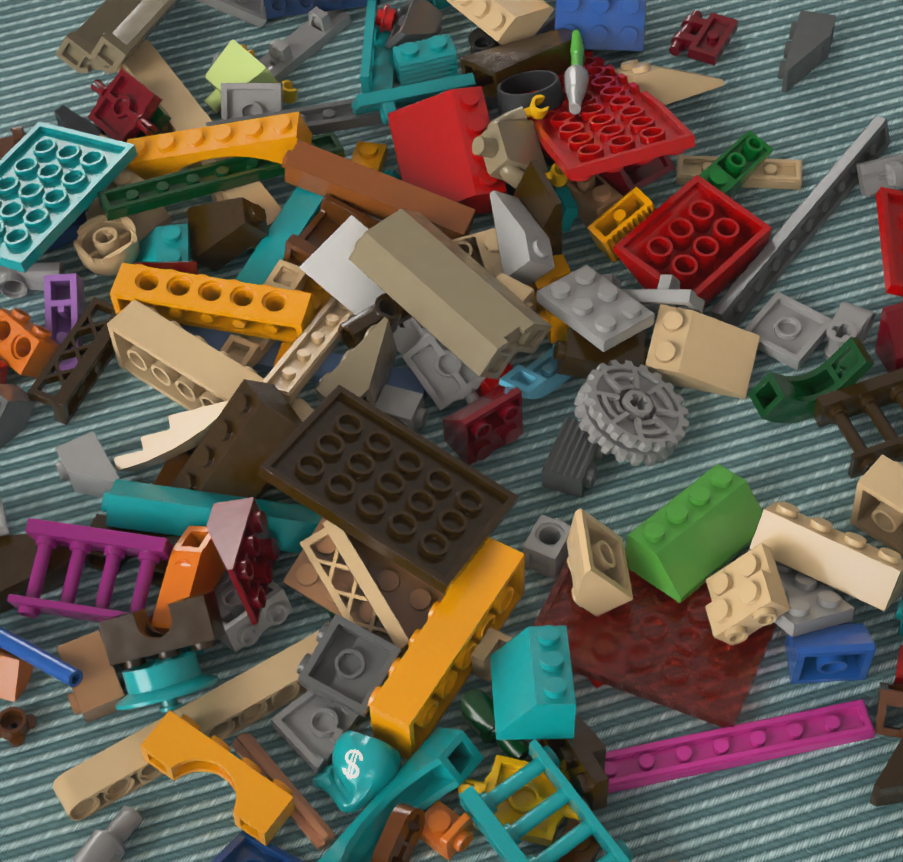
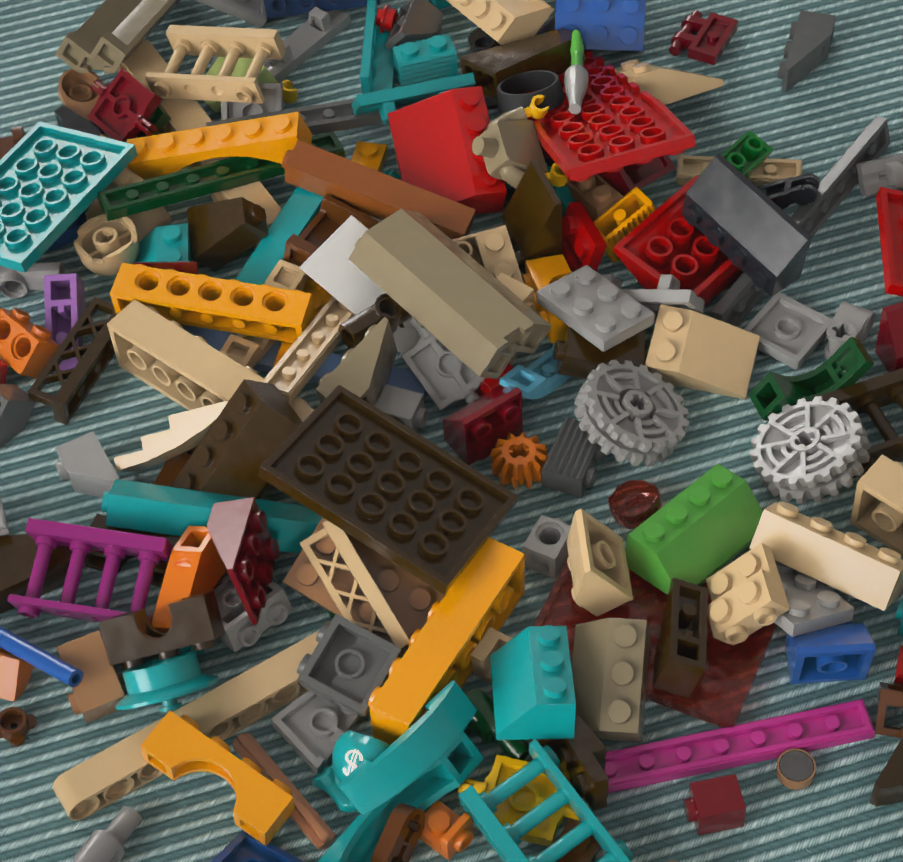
light grey slope [489,190,555,285] -> none
none -> medium nougat cap [58,68,103,123]
none -> tan fence [145,25,286,104]
none -> teal slope [337,680,477,815]
none -> orange gear [490,431,548,491]
none -> red plate [562,201,607,272]
none -> dark tan slope [572,618,651,742]
none -> clear red hair [608,480,662,529]
none -> dark brown slope [653,578,708,698]
none -> black slope [682,154,812,297]
none -> dark red brick [683,774,746,836]
none -> light grey piece [750,396,870,504]
none -> black hinge [757,173,820,210]
none -> tile [776,749,816,790]

